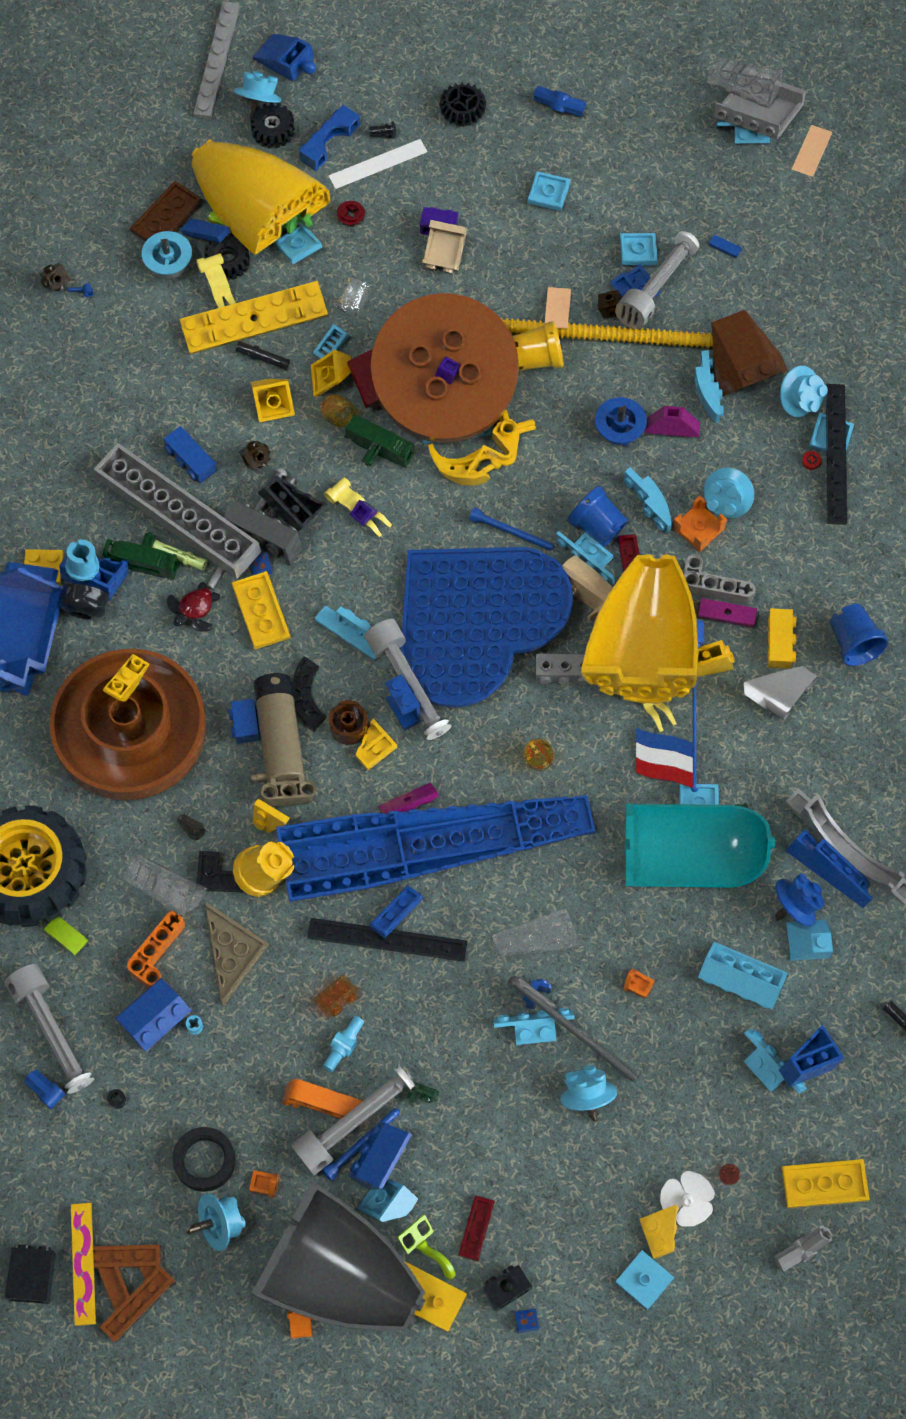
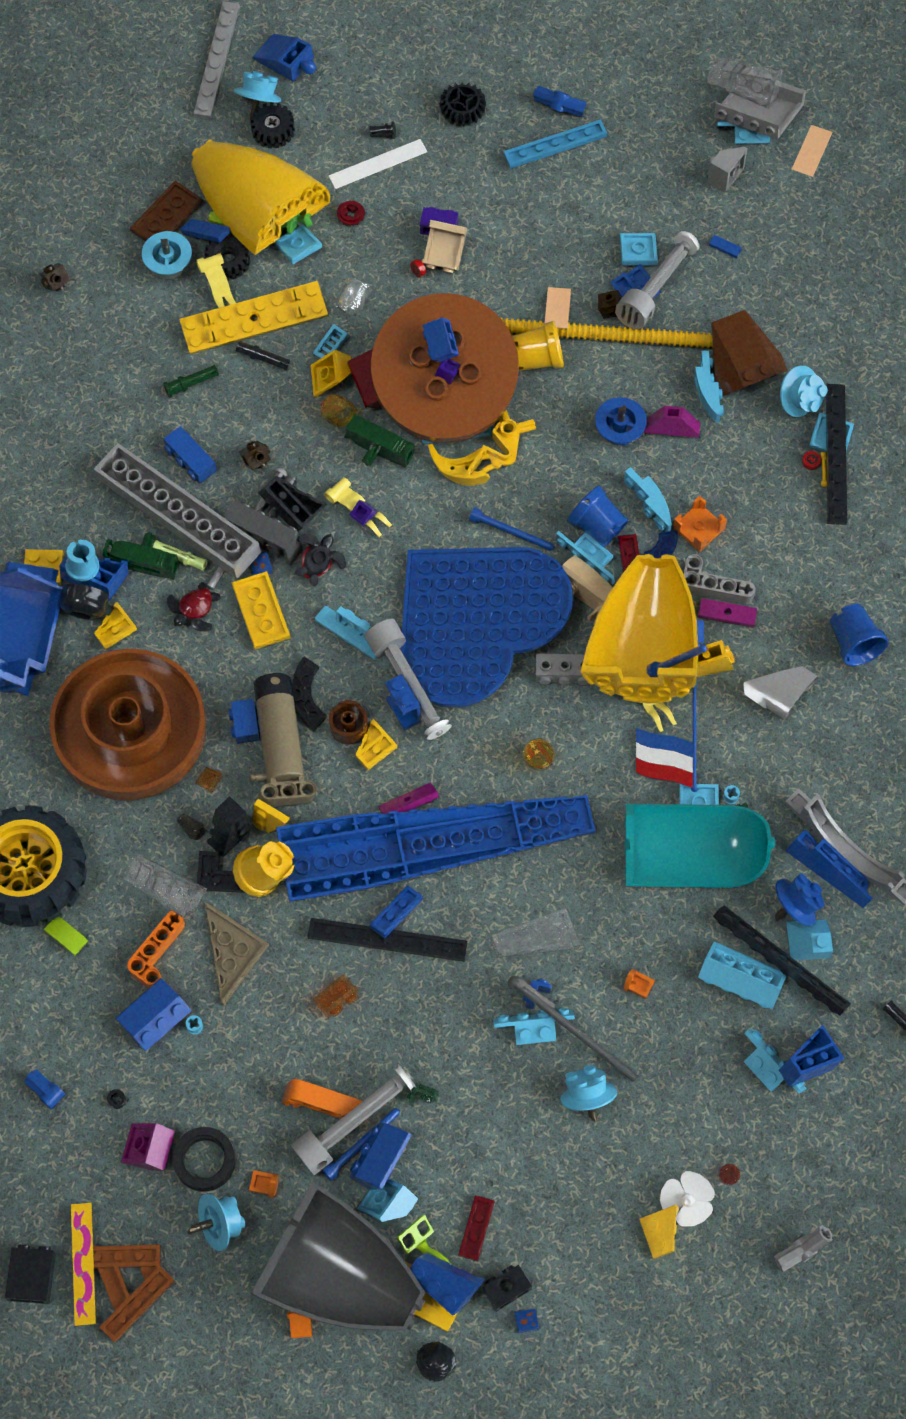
light grey piece [4,964,94,1094] -> none
blue hand [68,283,94,297] -> none
yellow slope [103,654,149,701] -> none
yellow slope [251,379,295,423] -> none
blue arch [299,105,360,171] -> none
medium azure pin [323,1016,364,1073] -> none
medium azure plate [527,171,571,211] -> none
medium azure plate [615,1250,674,1311] -> none
medium azure piece [704,468,754,518] -> none
yellow brick [767,608,796,669] -> none
yellow tile [781,1159,870,1208] -> none
none -> yellow wing [94,602,137,650]
none -> magenta slope [121,1123,175,1171]
none -> dark green pin [163,365,219,398]
none -> clear orange slope [196,767,223,793]
none -> black wedge [207,796,251,857]
none -> black animal [295,534,346,586]
none -> red tile [410,259,426,278]
none -> blue wedge [410,1253,485,1316]
none -> black hair [416,1341,456,1382]
none -> blue brick [423,317,459,362]
none -> dark azure plate [503,119,607,169]
none -> clear blue tile [643,530,678,558]
none -> blue piece [647,645,707,677]
none -> light grey slope [707,147,748,192]
none -> black plate [713,906,851,1016]
none -> medium azure axle [723,785,740,804]
none -> yellow hinge [821,452,827,487]

